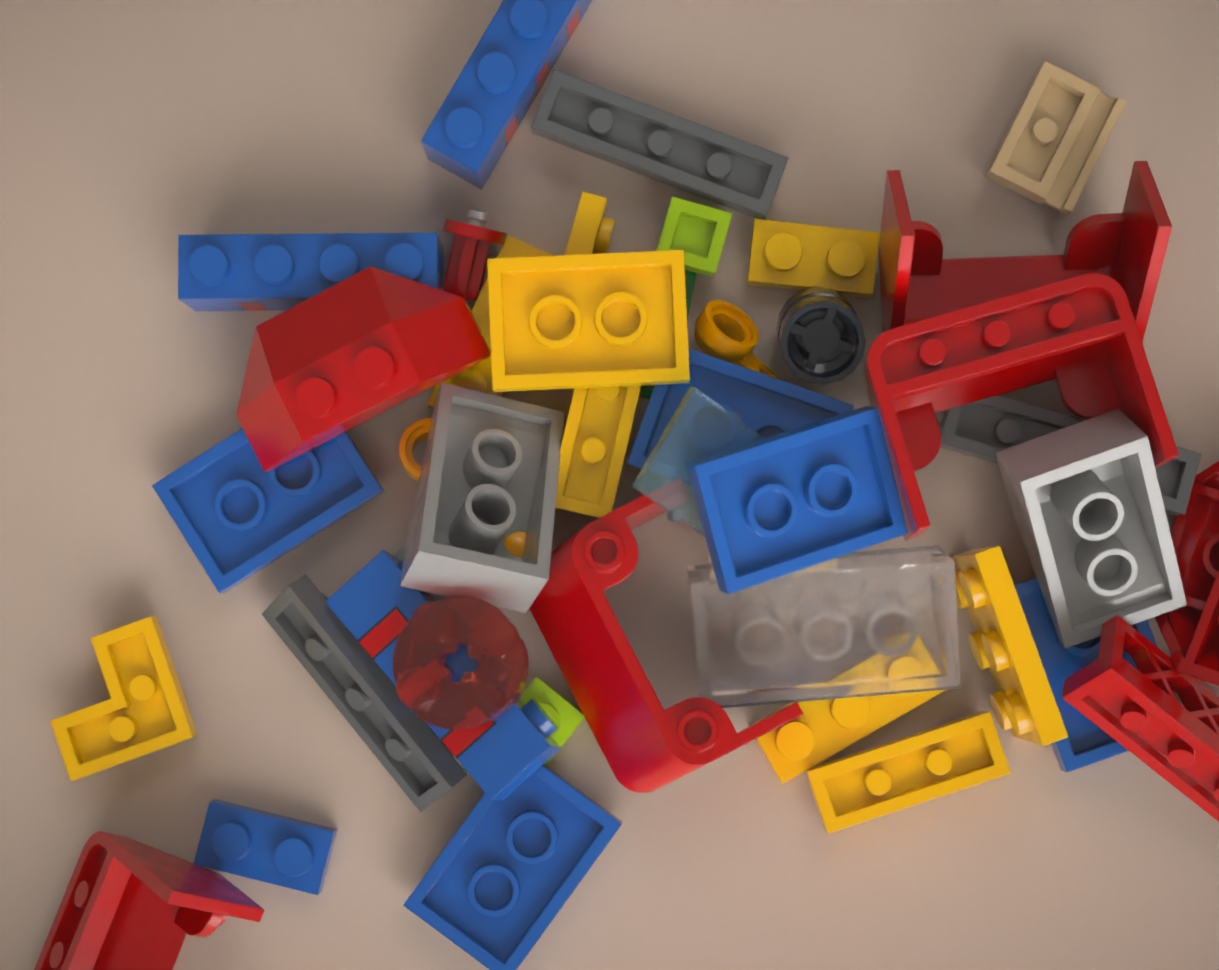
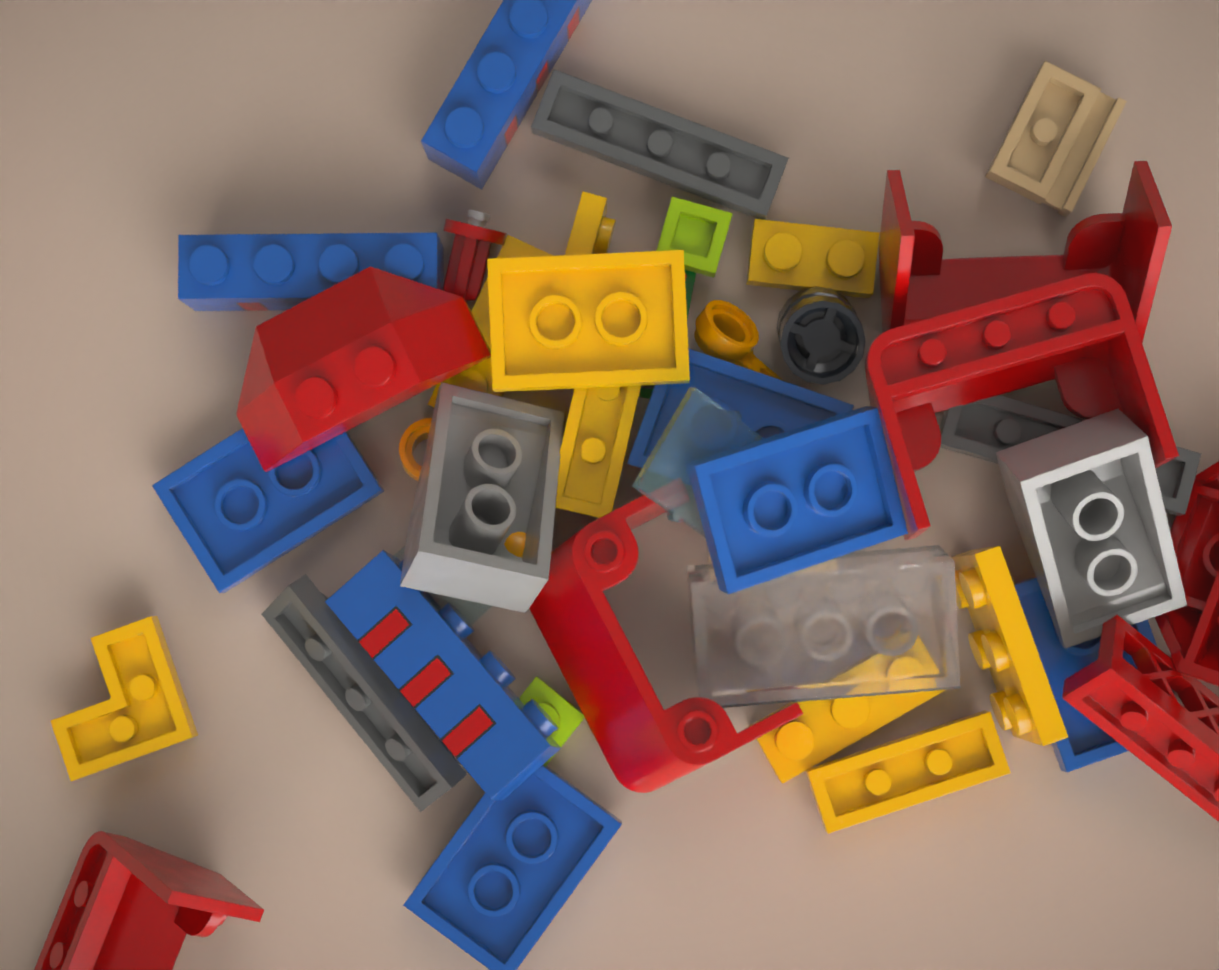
blue plate [194,799,337,895] -> none
clear red plate [393,596,529,731] -> none

